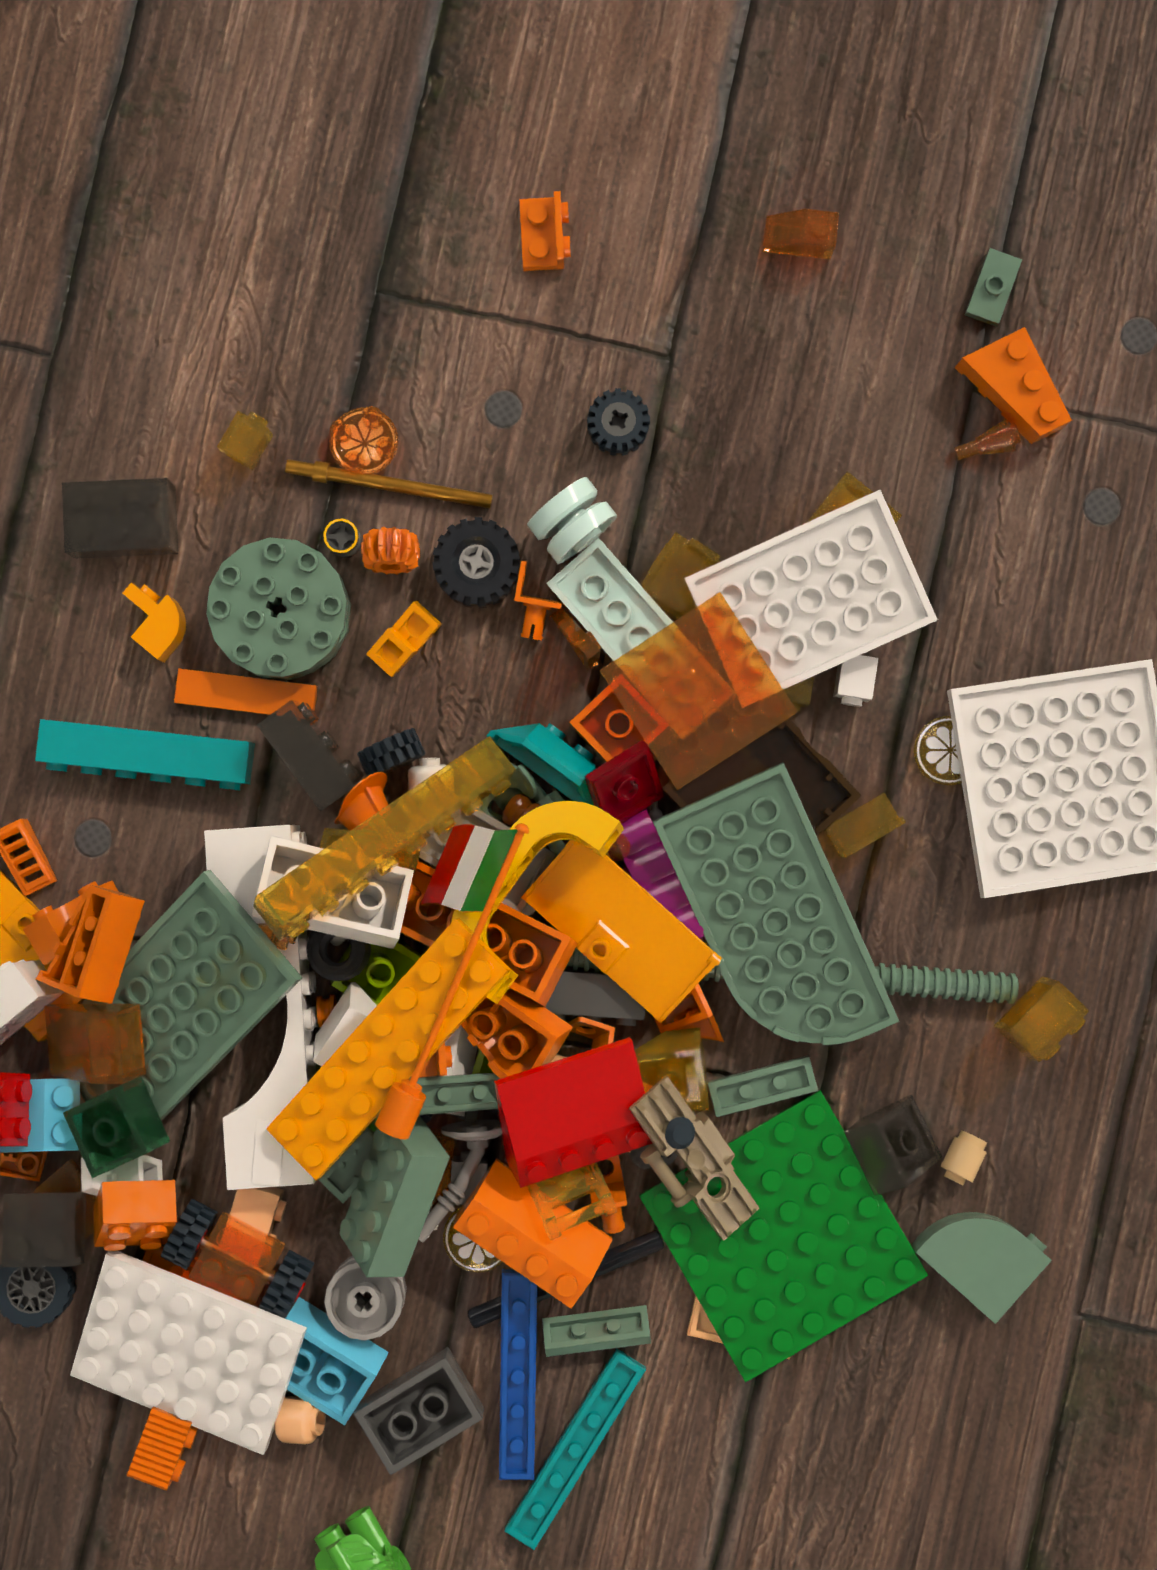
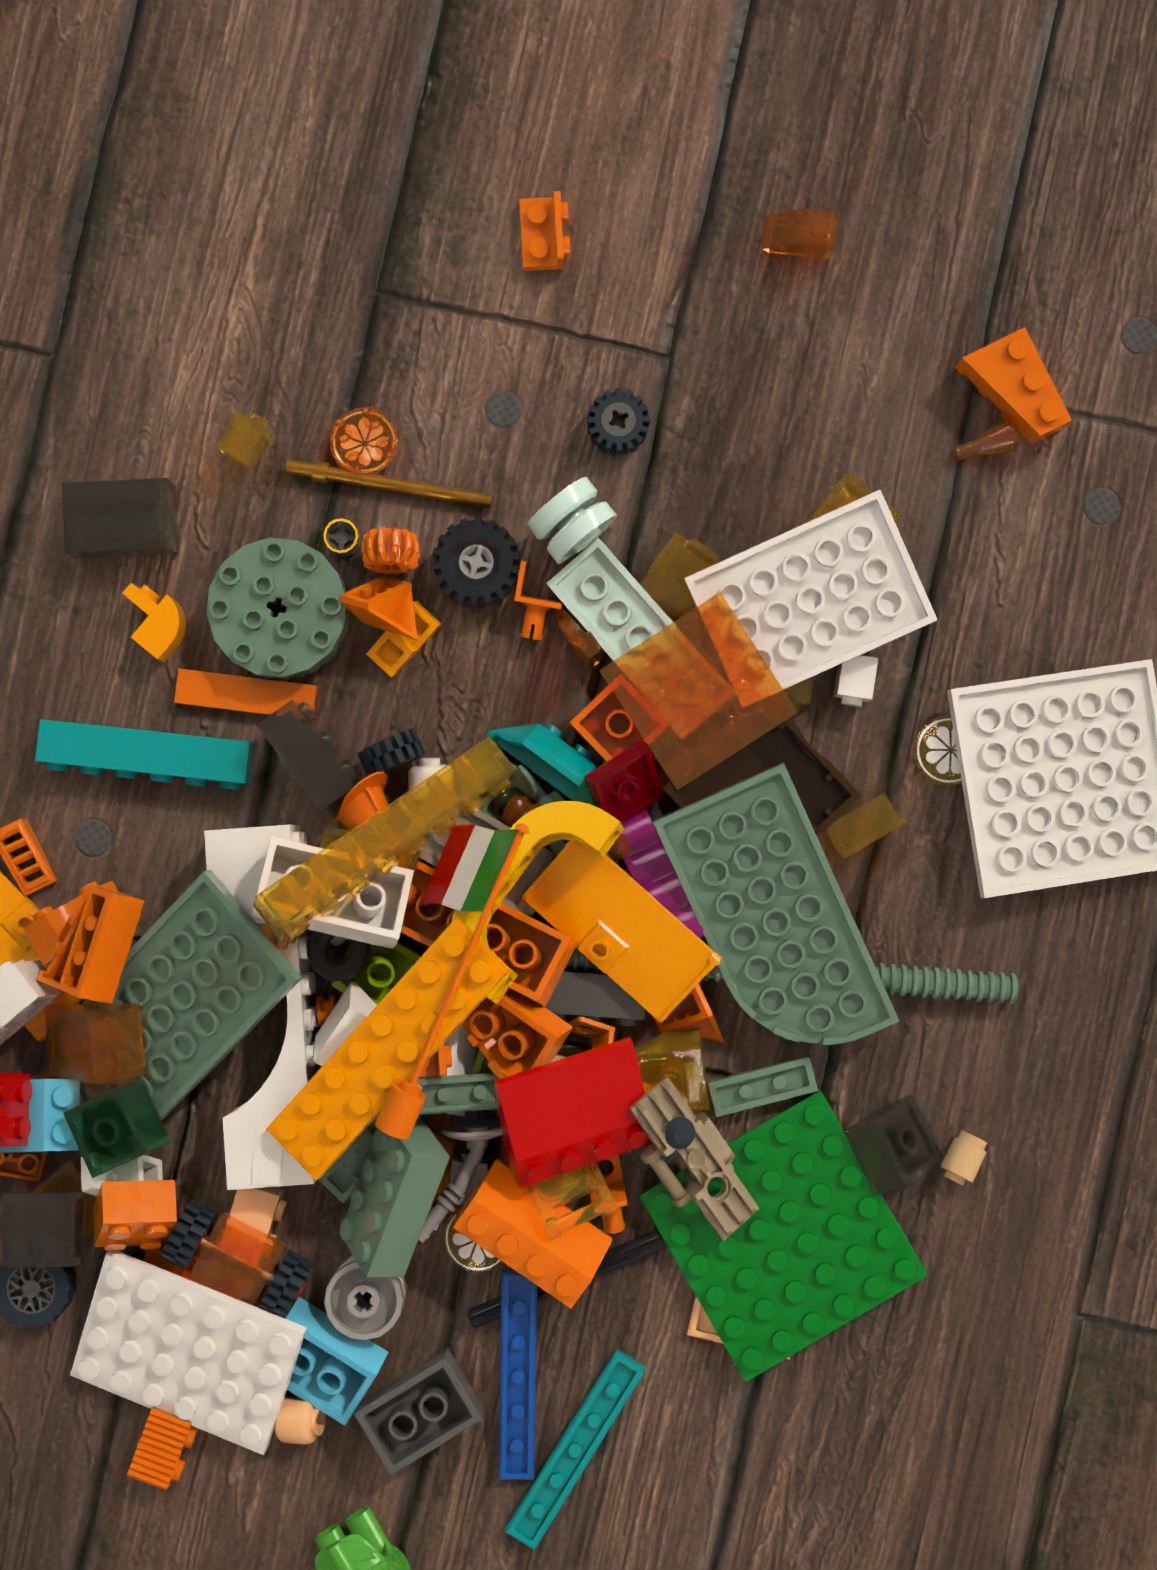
sand green plate [542,1305,651,1357] -> none
sand green brick [911,1212,1052,1324] -> none
sand green plate [964,248,1022,327] -> none
clear yellow brick [994,976,1089,1062] -> none
none -> orange slope [340,575,418,641]

